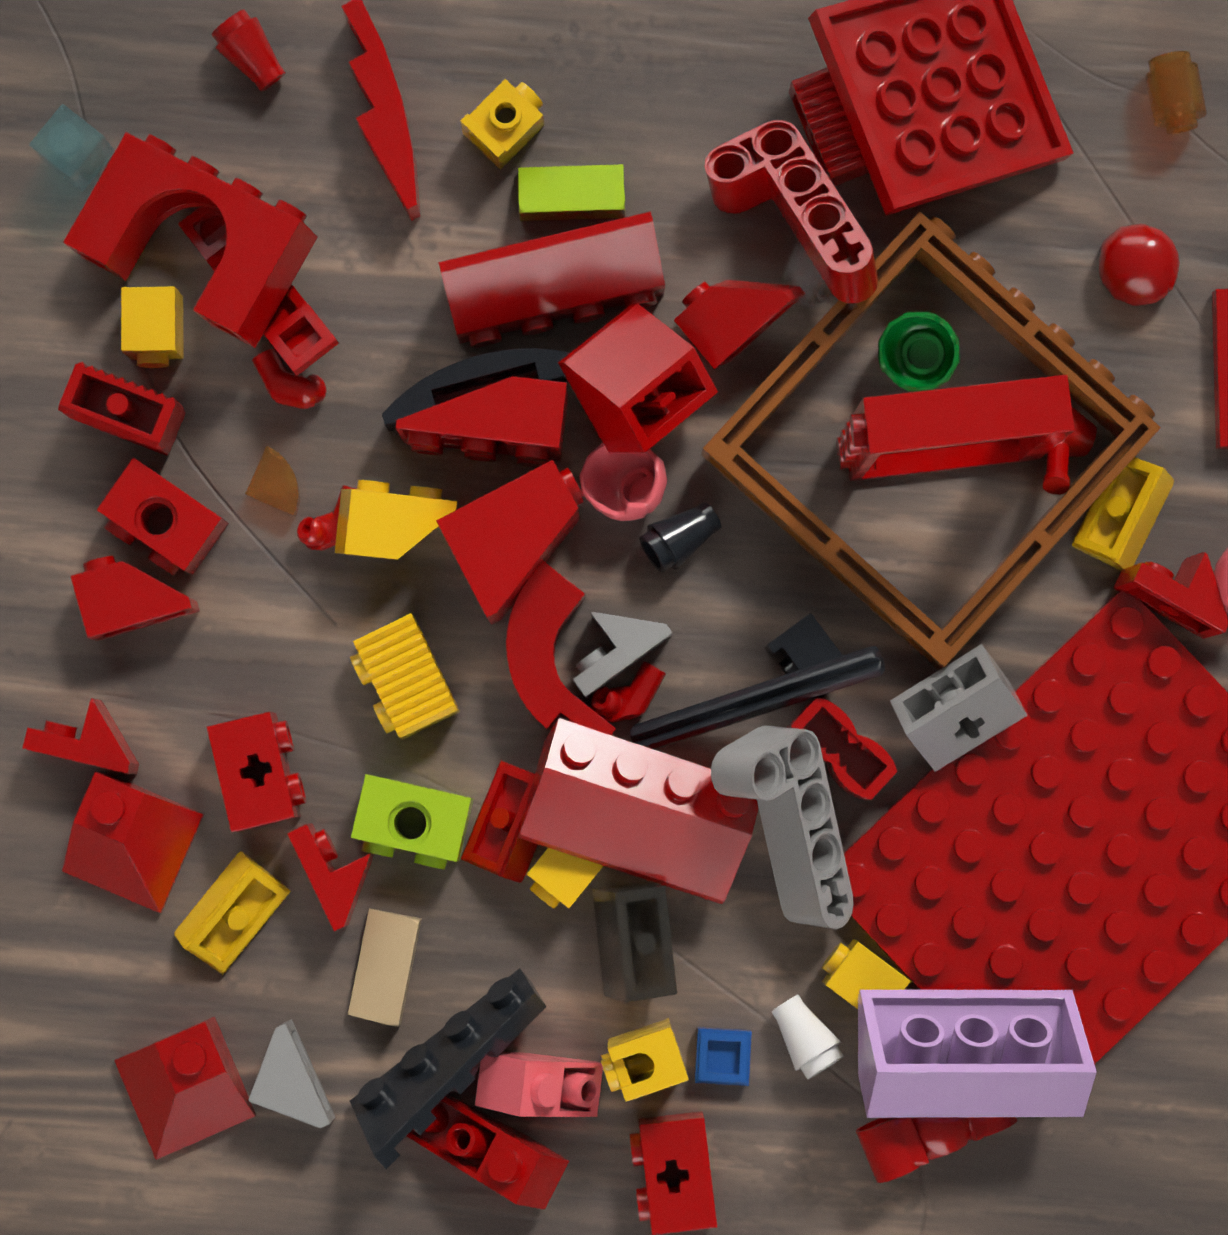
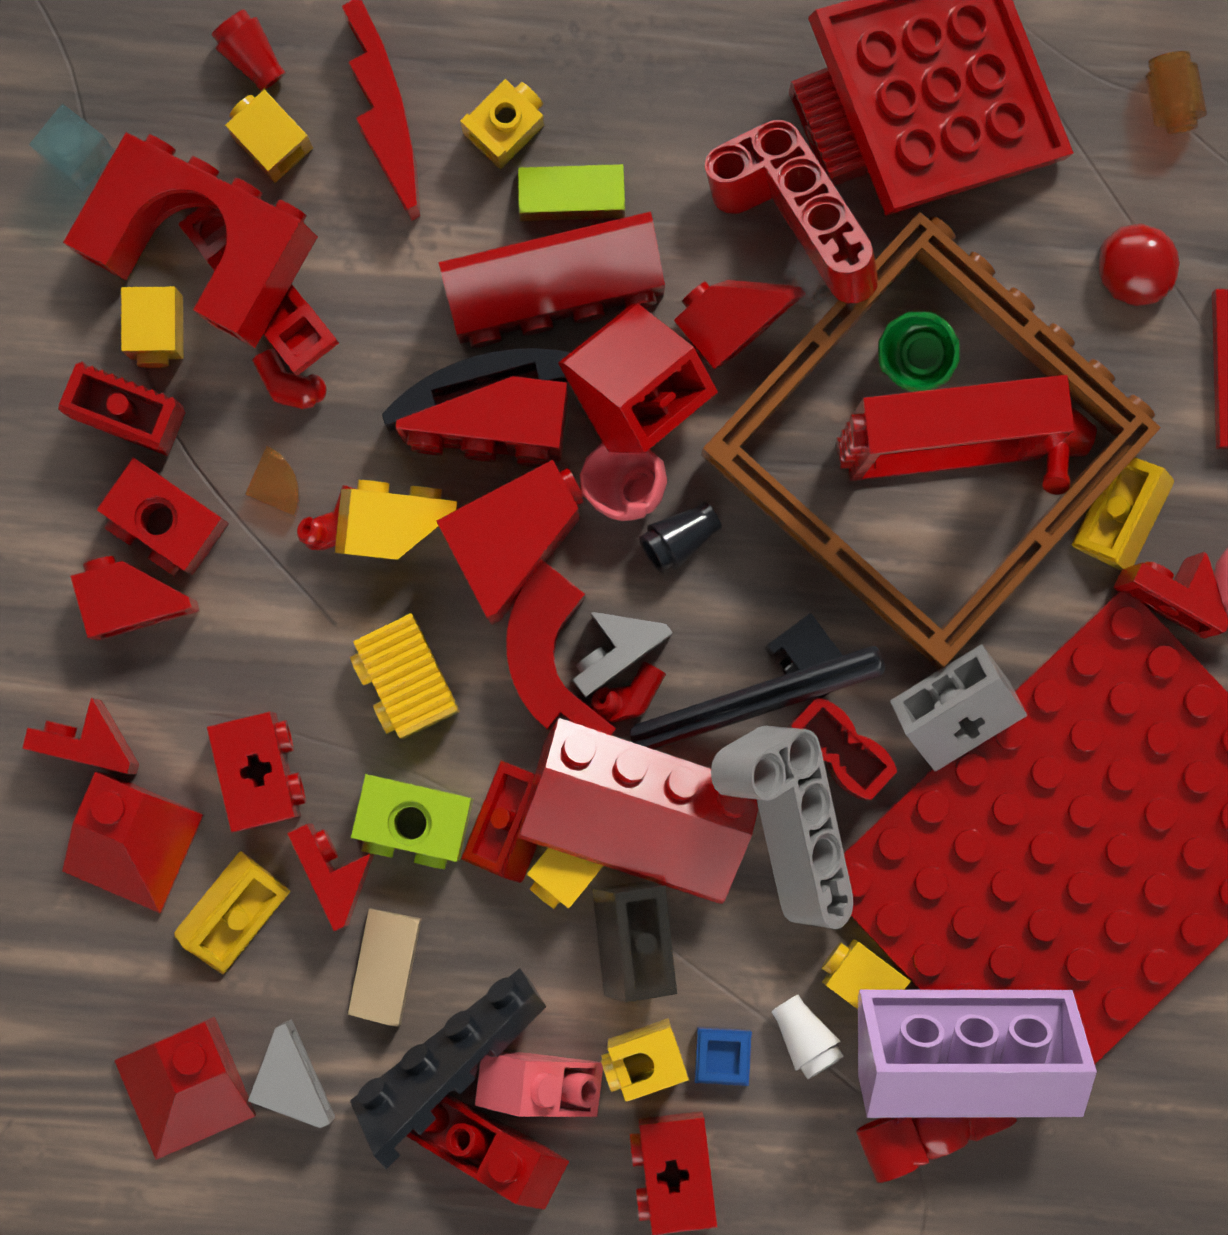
none -> yellow brick [225,89,313,183]

